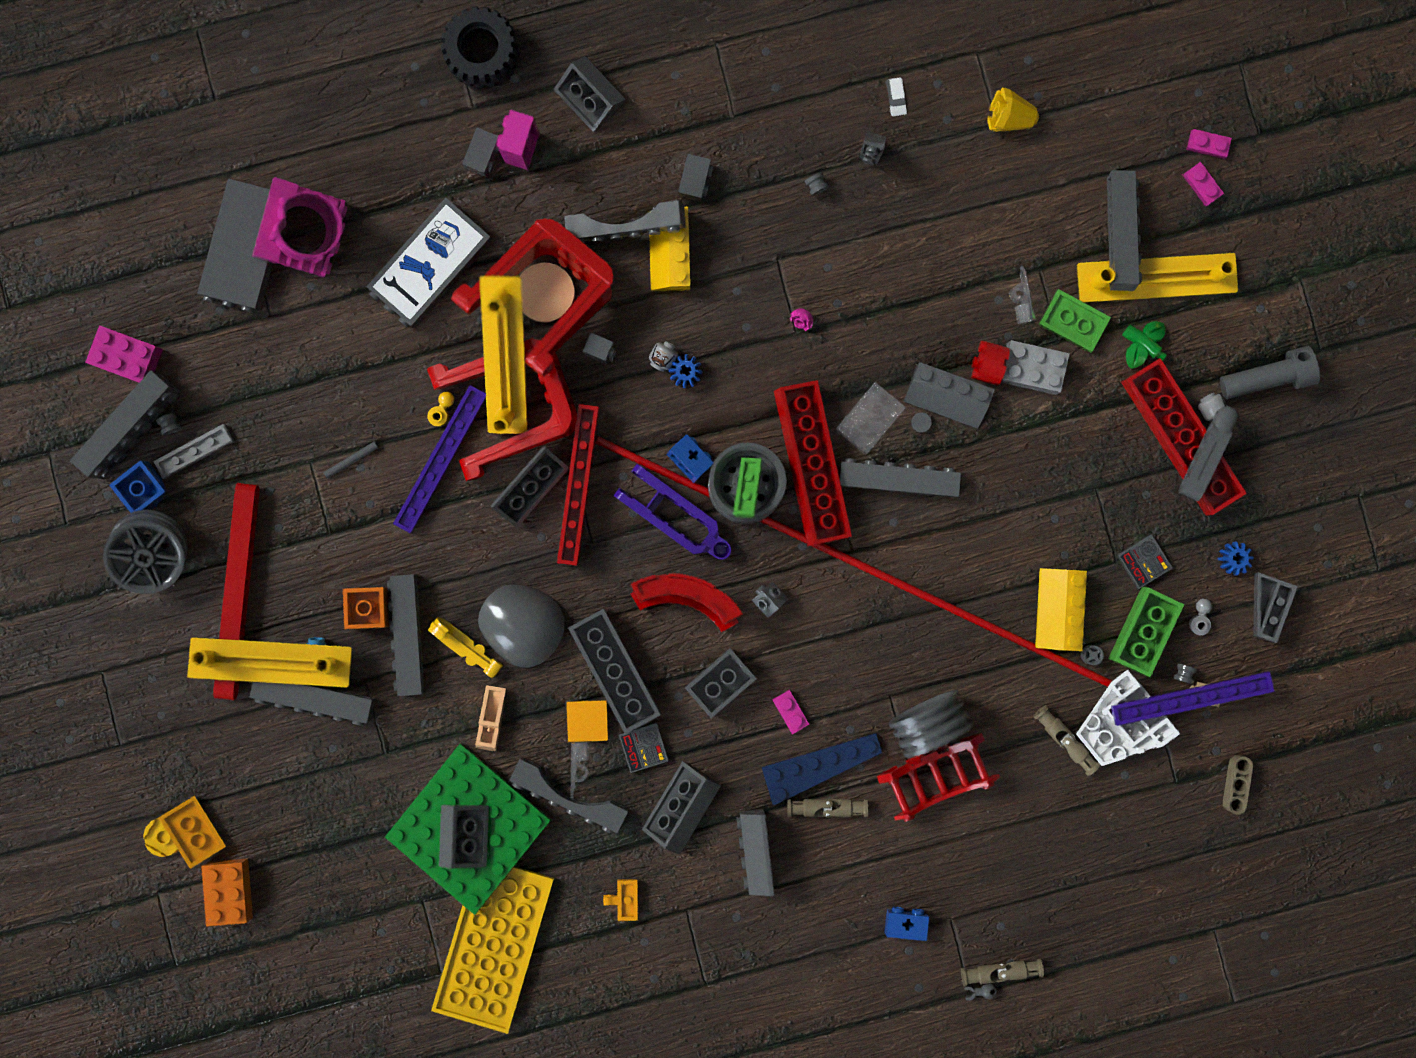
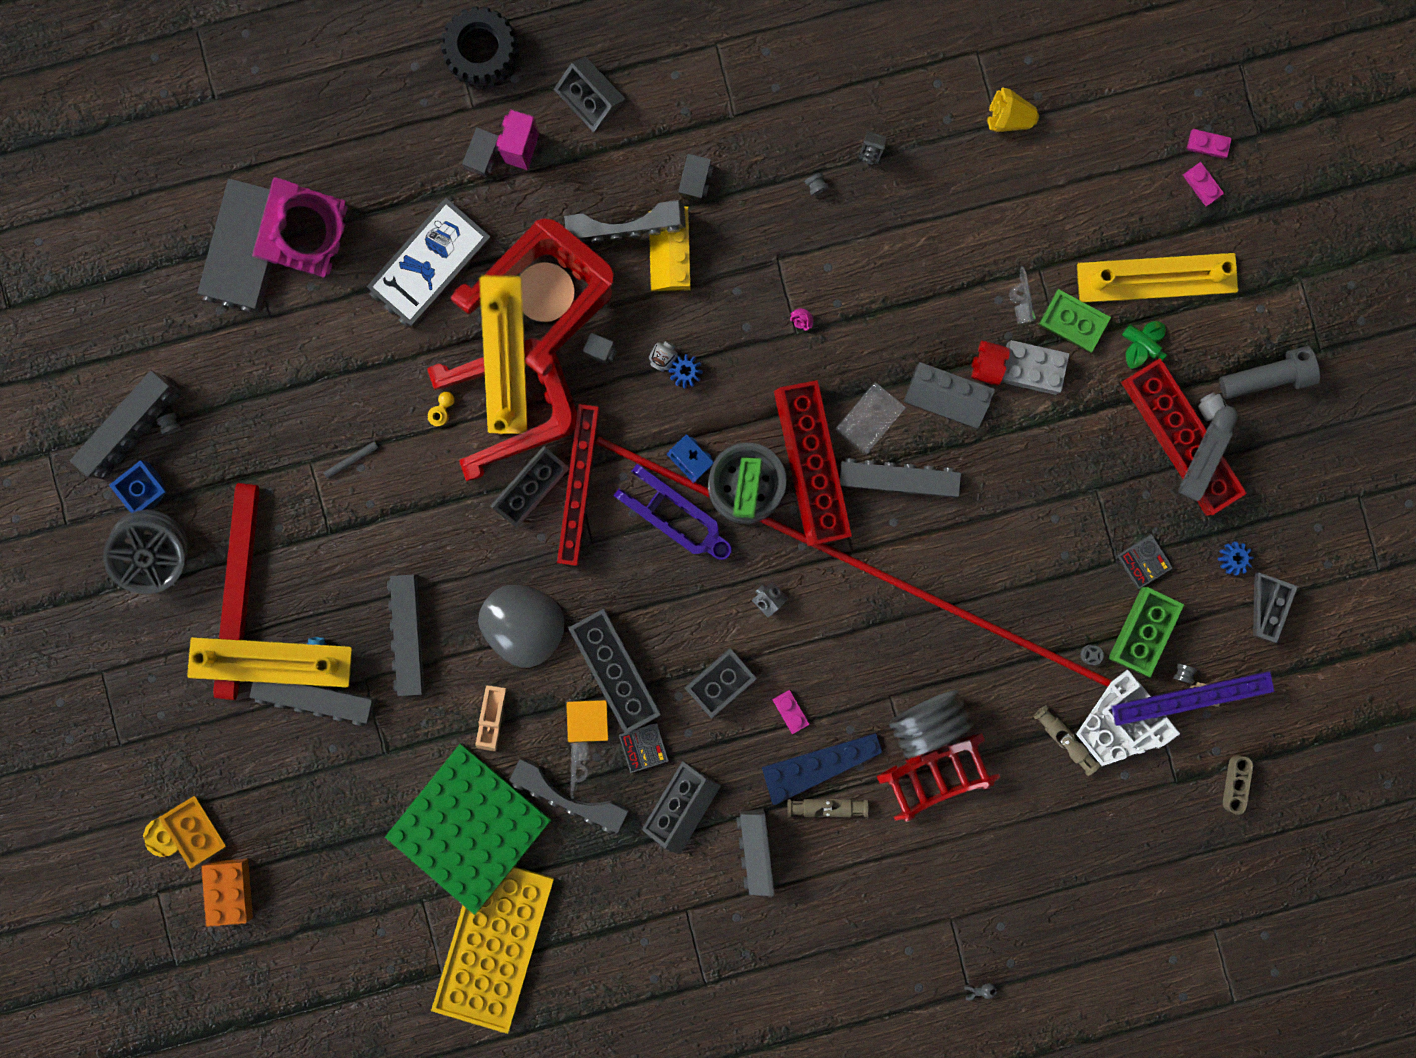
dark pink brick [85,325,163,383] -> none
light grey tile [153,424,234,479] -> none
orange brick [343,587,389,629] -> none
dark purple plate [393,385,486,534] -> none
yellow piece [428,617,503,679] -> none
dark grey slope [439,805,489,868] -> none
light orange plate [603,879,638,921] -> none
red fence [630,573,742,633] -> none
blue brick [885,906,929,941] -> none
white sticker [886,78,907,116] -> none
dark grey tile [911,413,931,433] -> none
dark tan piece [961,959,1044,986] -> none
yellow slope [1035,568,1087,651] -> none
dark grey brick [1107,170,1142,291] -> none
light grey plate [1189,599,1212,635] -> none

